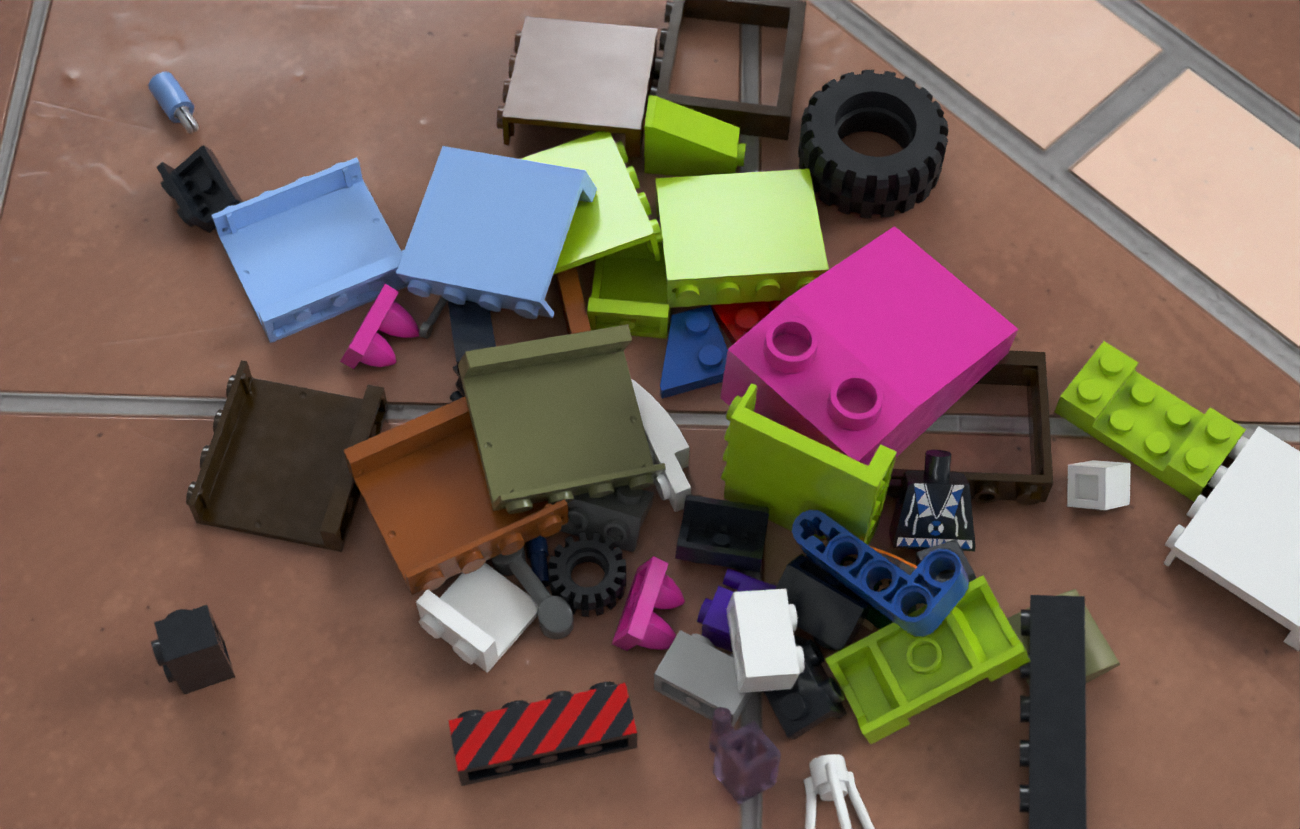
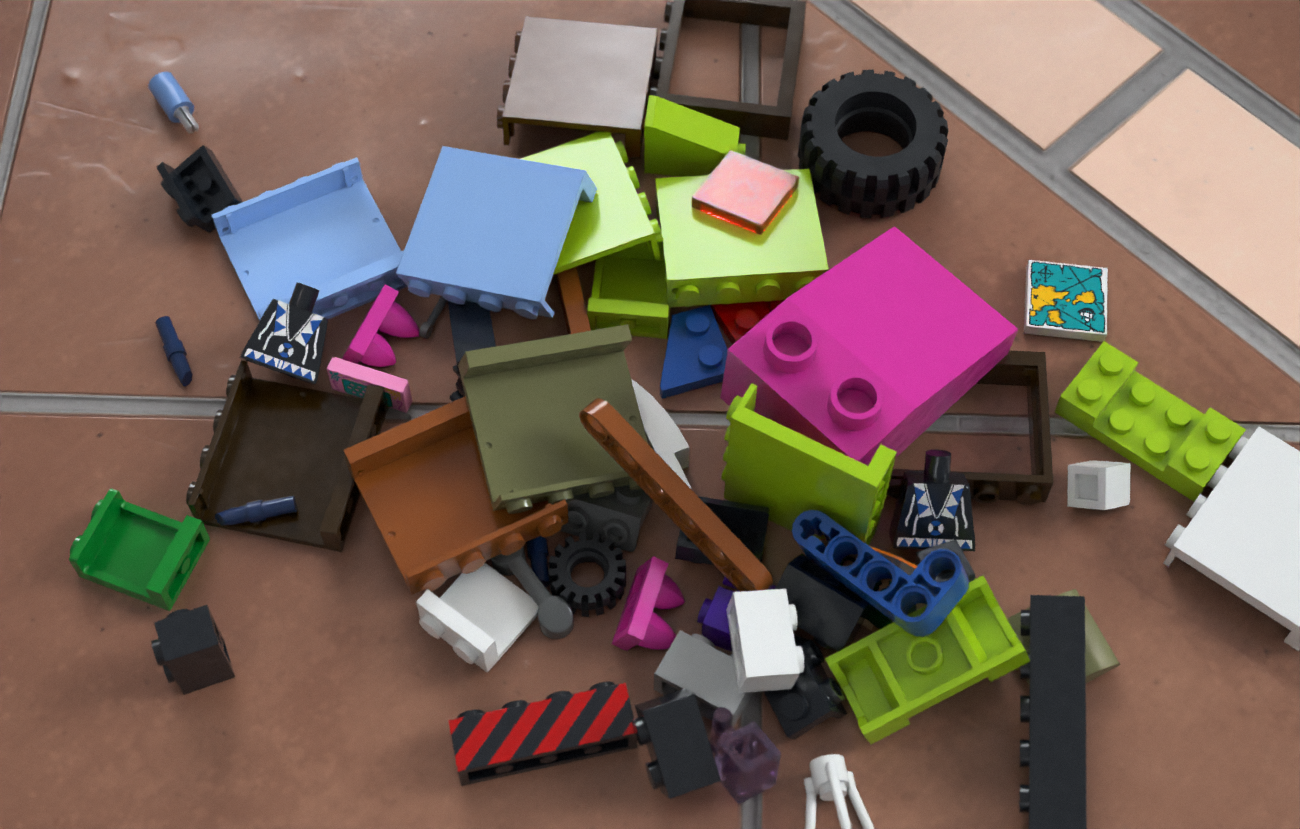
none -> green panel [69,488,210,611]
none -> dark blue piece [155,316,192,386]
none -> dark blue piece [215,496,297,526]
none -> torso [239,282,328,385]
none -> bright pink tile [327,357,412,413]
none -> dark orange beam [579,398,773,592]
none -> black brick [632,688,721,799]
none -> clear red tile [692,150,799,235]
none -> tile [1024,260,1108,342]

